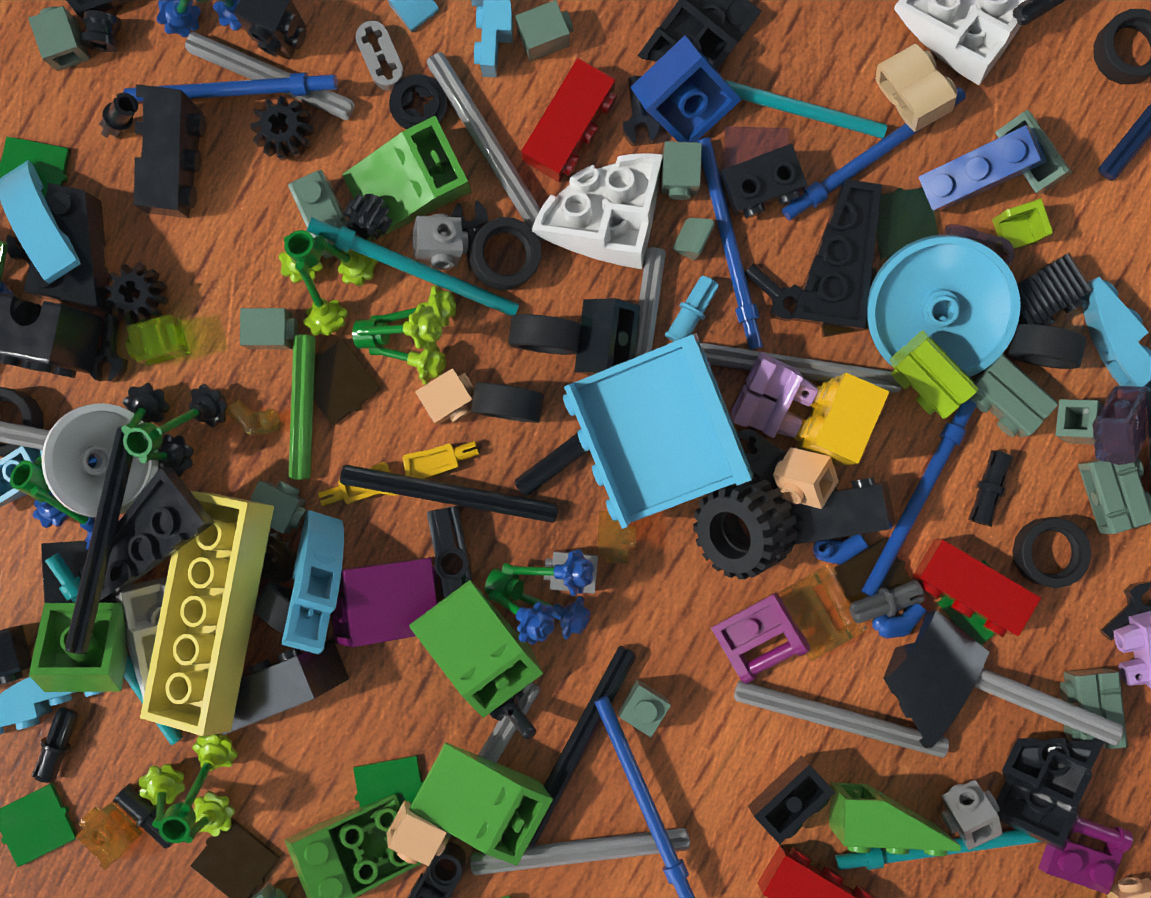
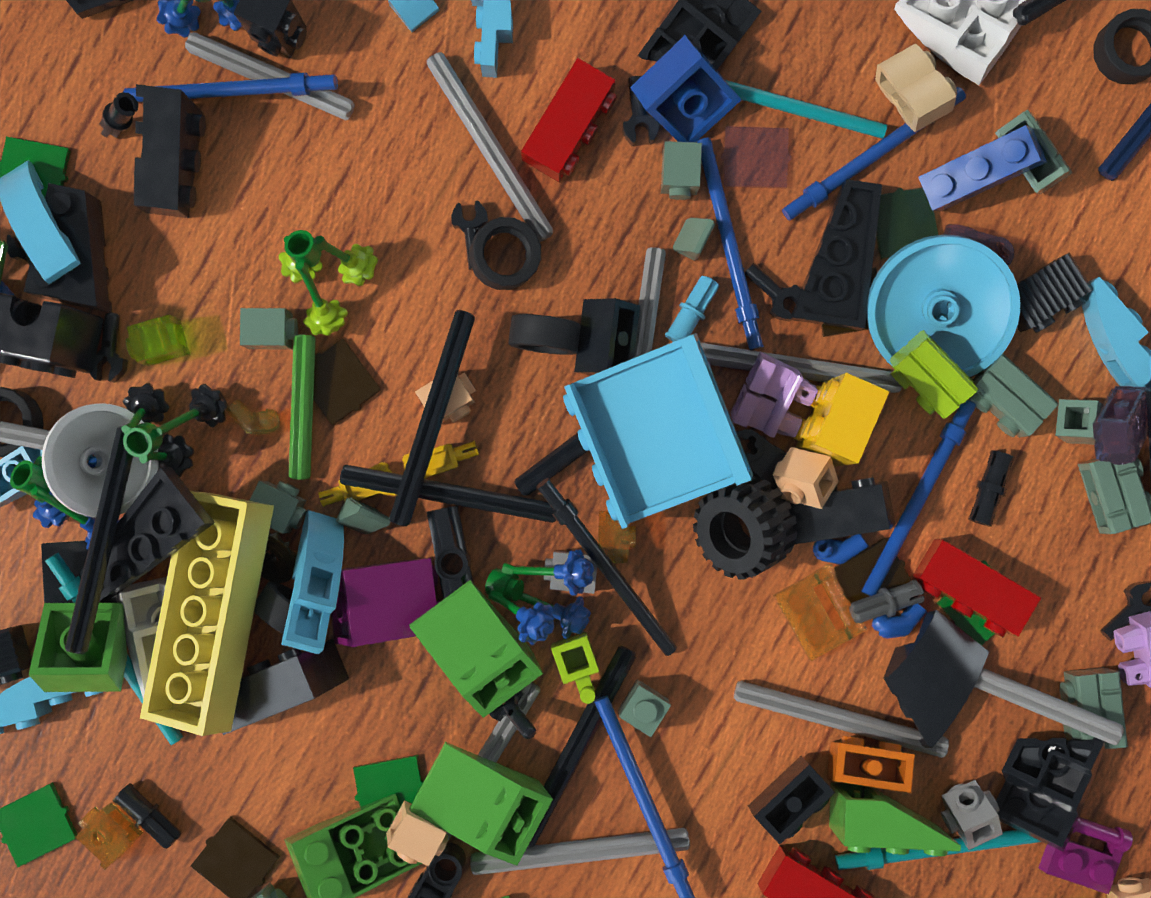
sand green brick [28,6,91,71] -> none
black axle [32,707,78,783] -> none
black wheel [80,10,122,52] -> none
black gear [102,263,169,326] -> none
lime plant [138,733,238,843] -> none
black gear [250,95,315,161] -> none
sand green brick [288,170,348,259] -> none
teal bar [306,217,519,317] -> none
bright green slope [342,116,472,240] -> none
black gear [343,194,393,240] -> none
lime plant [352,285,457,385] -> none
light grey beam [356,21,405,91] -> none
black gear [389,74,447,129] -> none
light grey brick [412,214,468,270] -> none
black tyre [471,382,544,423] -> none
sand green brick [515,0,574,62] -> none
white brick [532,153,663,269] -> none
magenta plate [711,592,810,684] -> none
black brick [720,143,807,219] -> none
lime panel [992,198,1053,253] -> none
black tyre [1008,324,1086,369] -> none
black tyre [1012,517,1092,588] -> none
none -> sand green slope [336,497,391,534]
none -> black axle [389,310,475,526]
none -> black bar [537,478,677,656]
none -> lime brick [551,632,599,704]
none -> orange brick [827,736,915,793]

